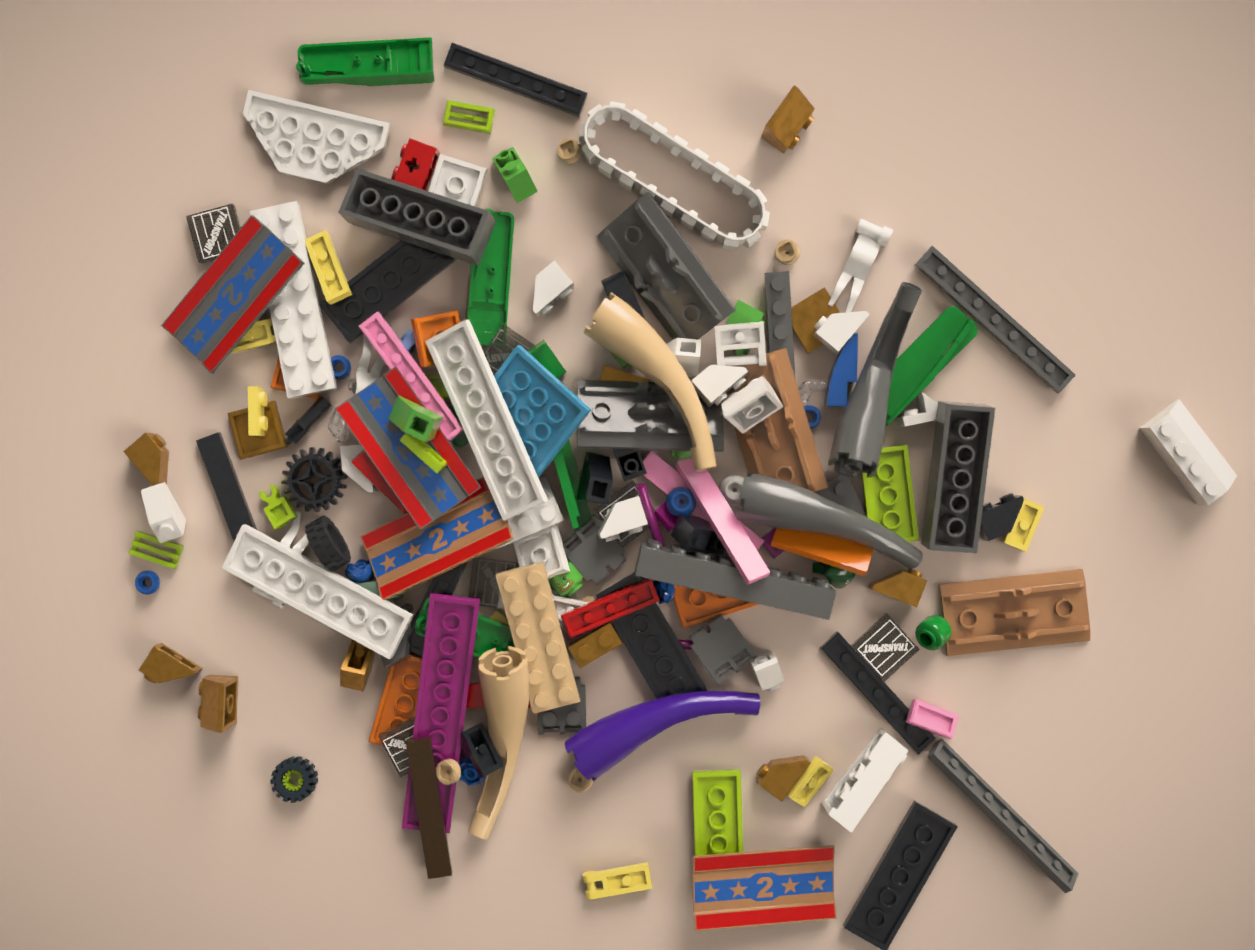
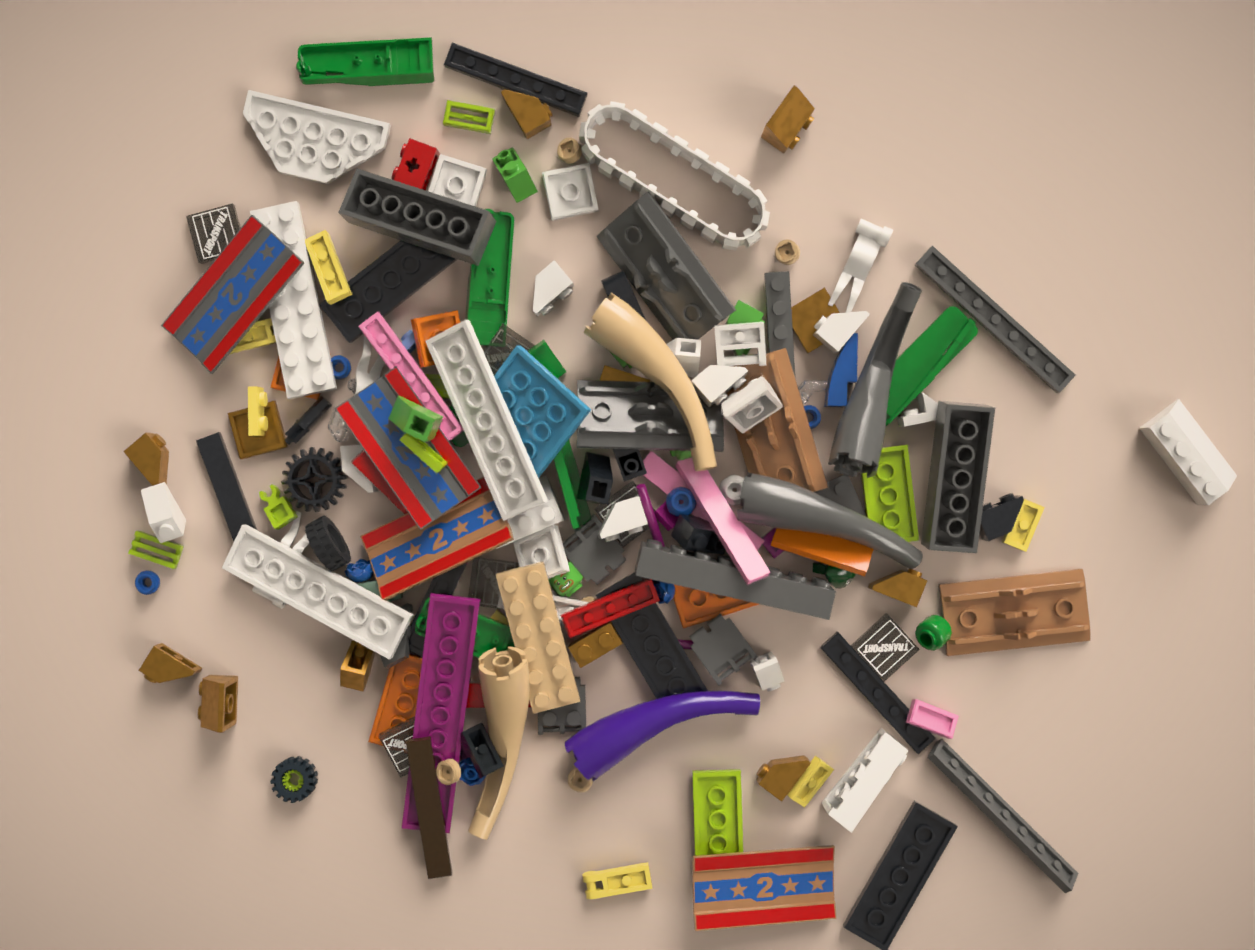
none -> pearl gold slope [501,89,553,139]
none -> white tile [542,163,599,221]

